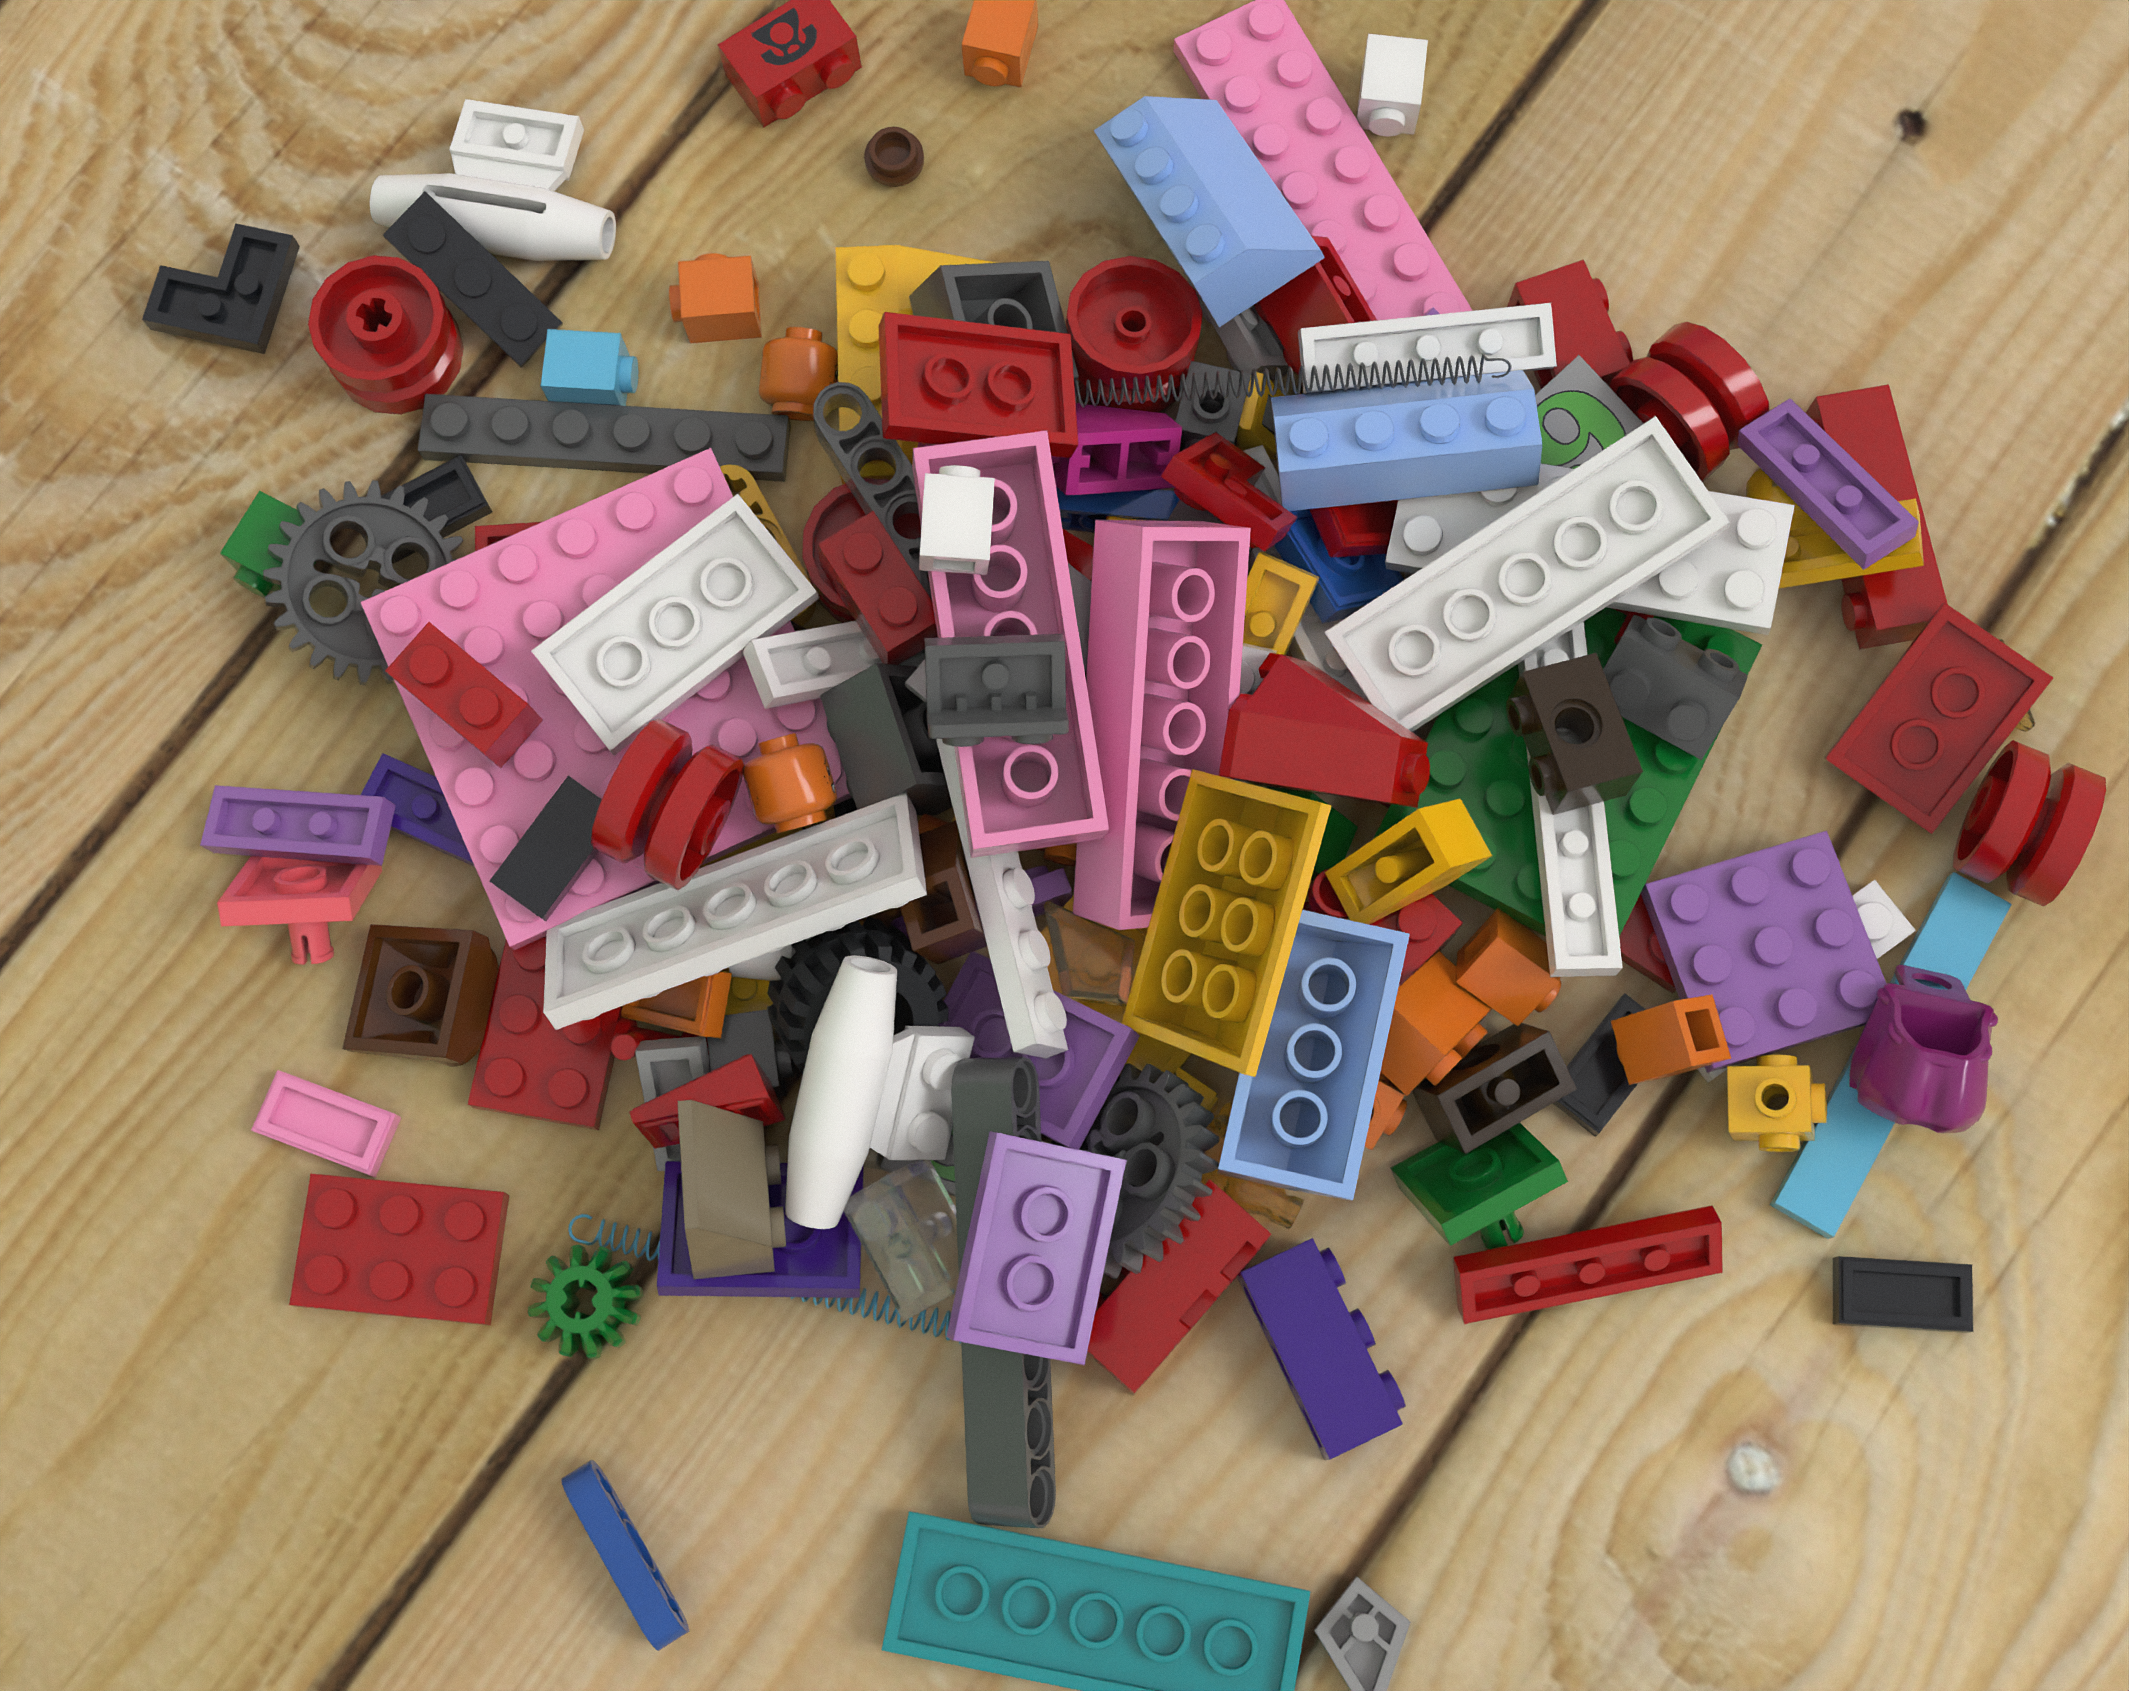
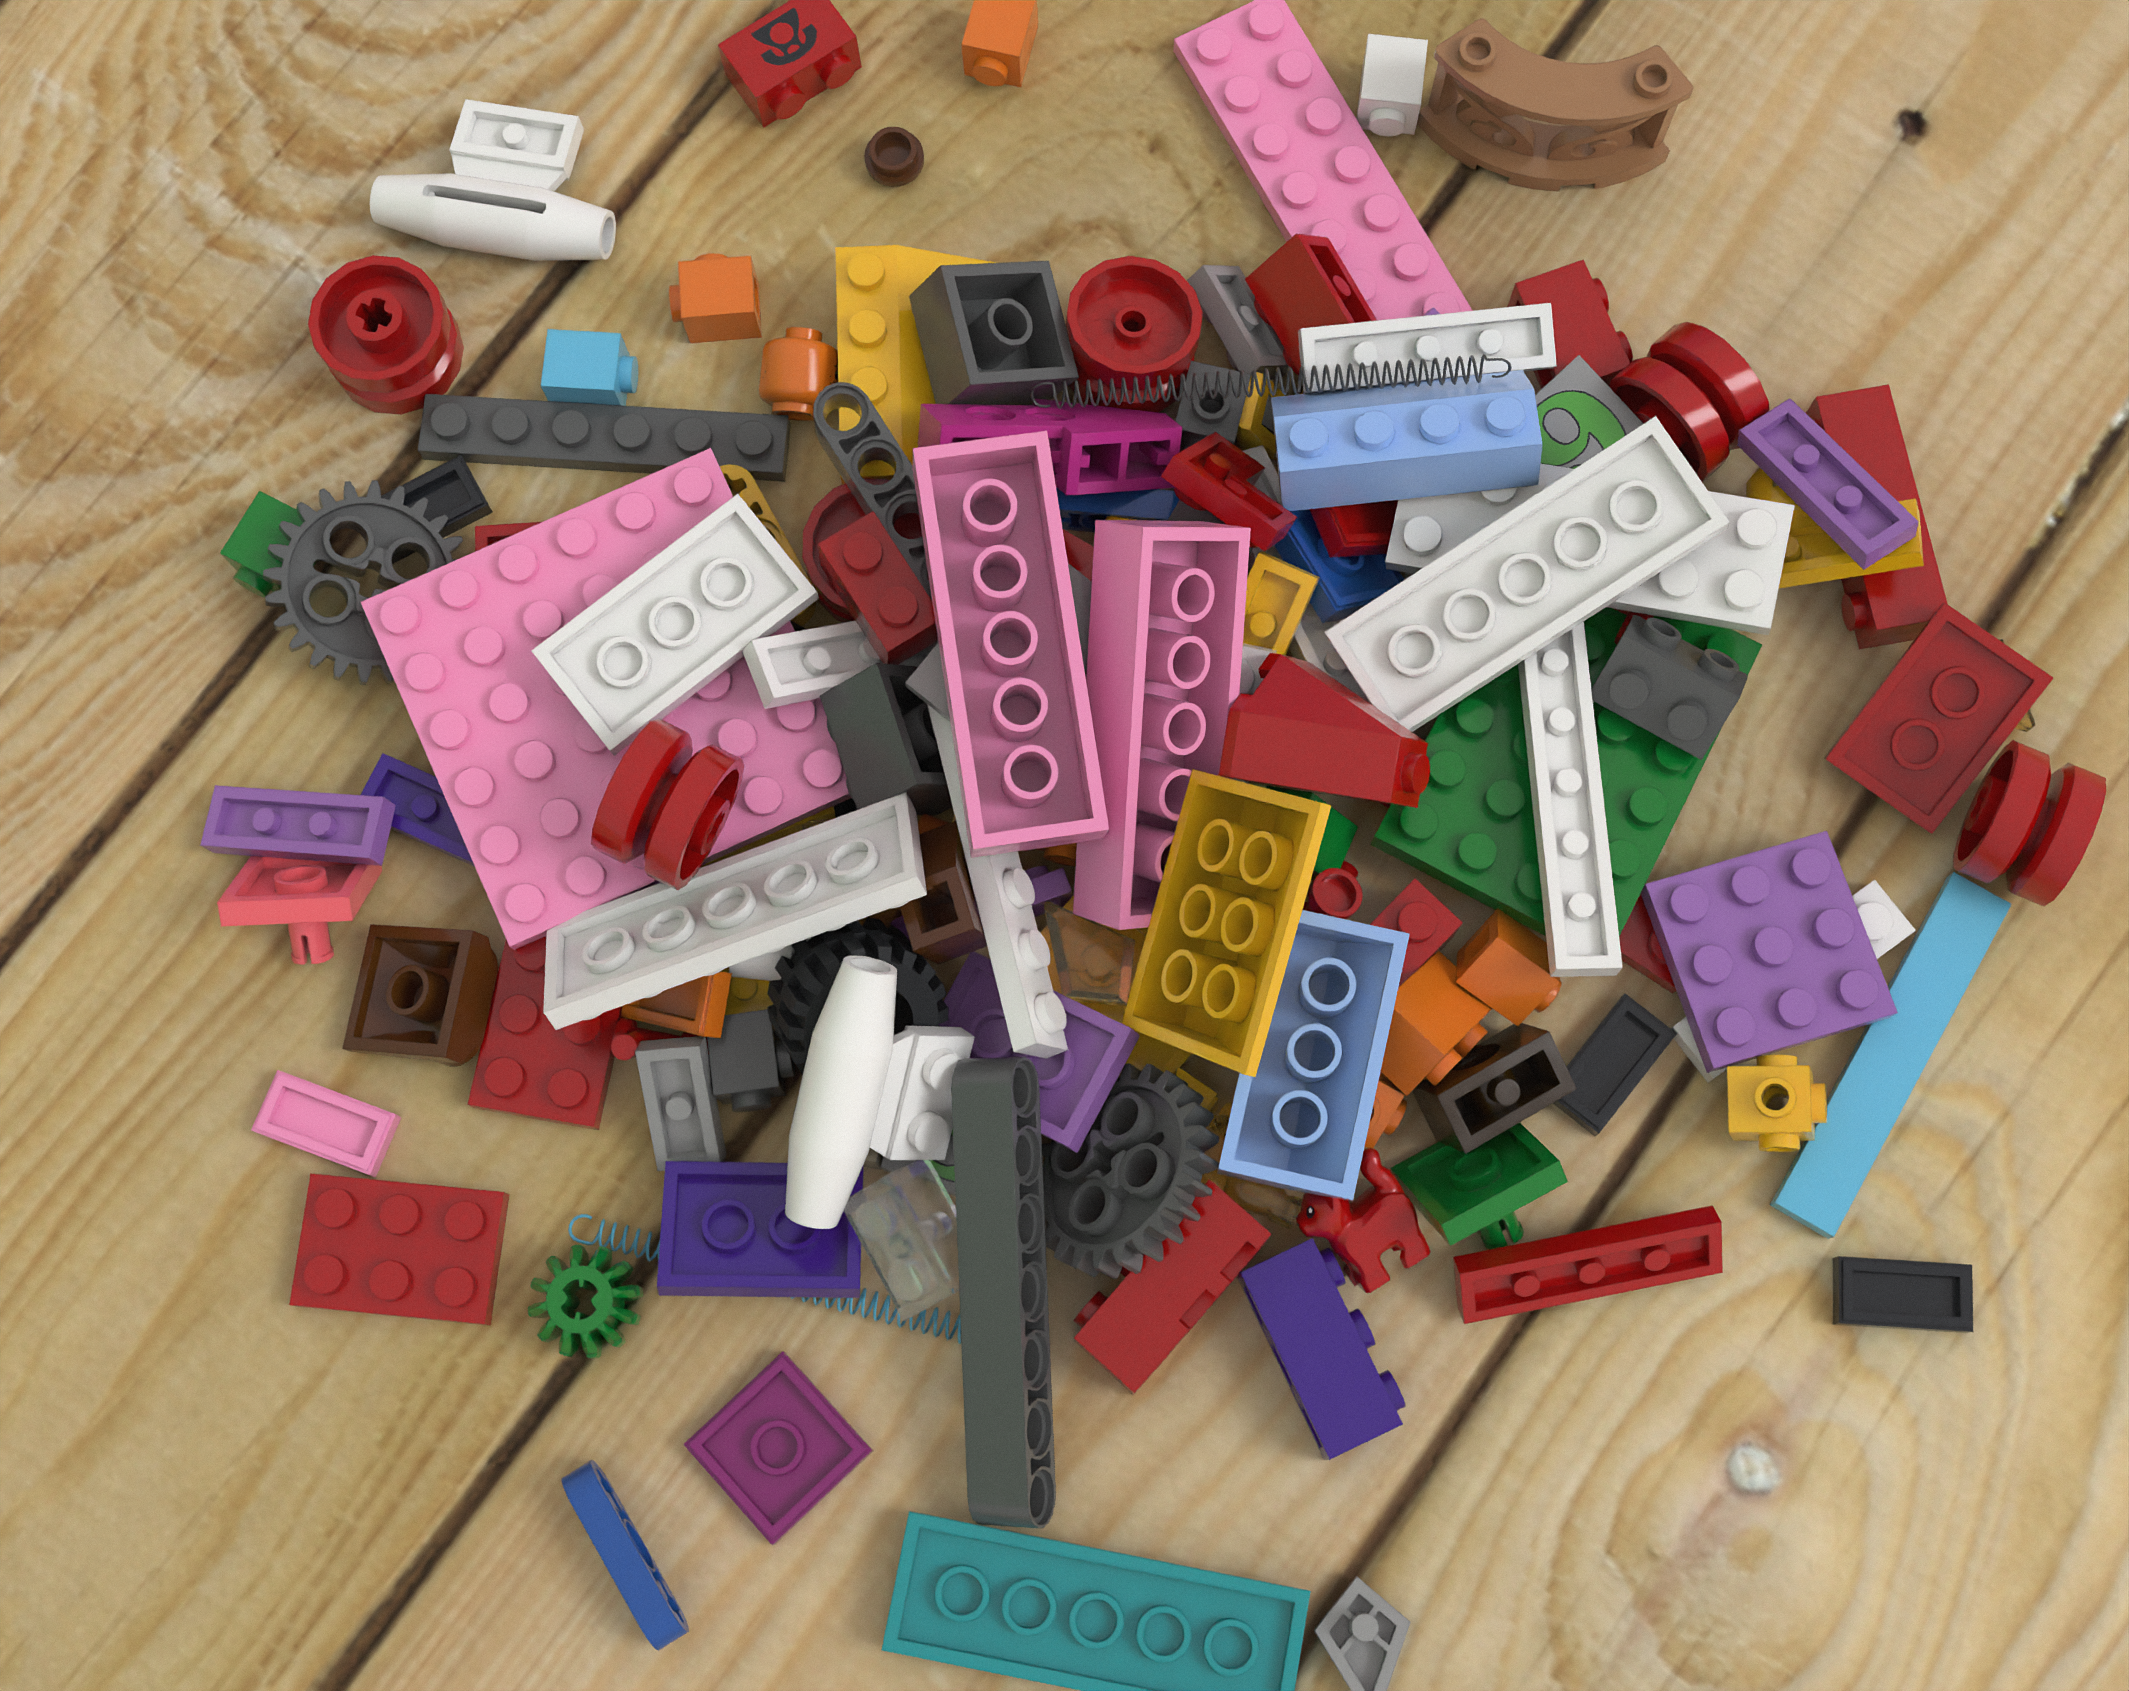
black plate [142,223,300,354] -> none
black plate [383,191,563,368] -> none
red brick [385,622,543,769] -> none
black tile [490,776,602,921] -> none
red slope [629,1054,786,1149] -> none
dark tan slope [677,1100,786,1279] -> none
orange head [743,733,837,833] -> none
red plate [878,312,1078,458] -> none
white brick [919,465,995,575] -> none
dark grey bracket [924,634,1069,747] -> none
medium lavender plate [946,1131,1126,1365] -> none
light blue slope [1094,96,1325,327] -> none
yellow slope [1325,798,1492,924] -> none
dark brown brick [1506,653,1643,815] -> none
orange brick [1611,994,1731,1085] -> none
magenta piece [1849,965,1998,1133] -> none
none -> magenta tile [683,1351,874,1545]
none -> red animal [1296,1148,1431,1293]
none -> medium nougat fence [1417,18,1694,192]

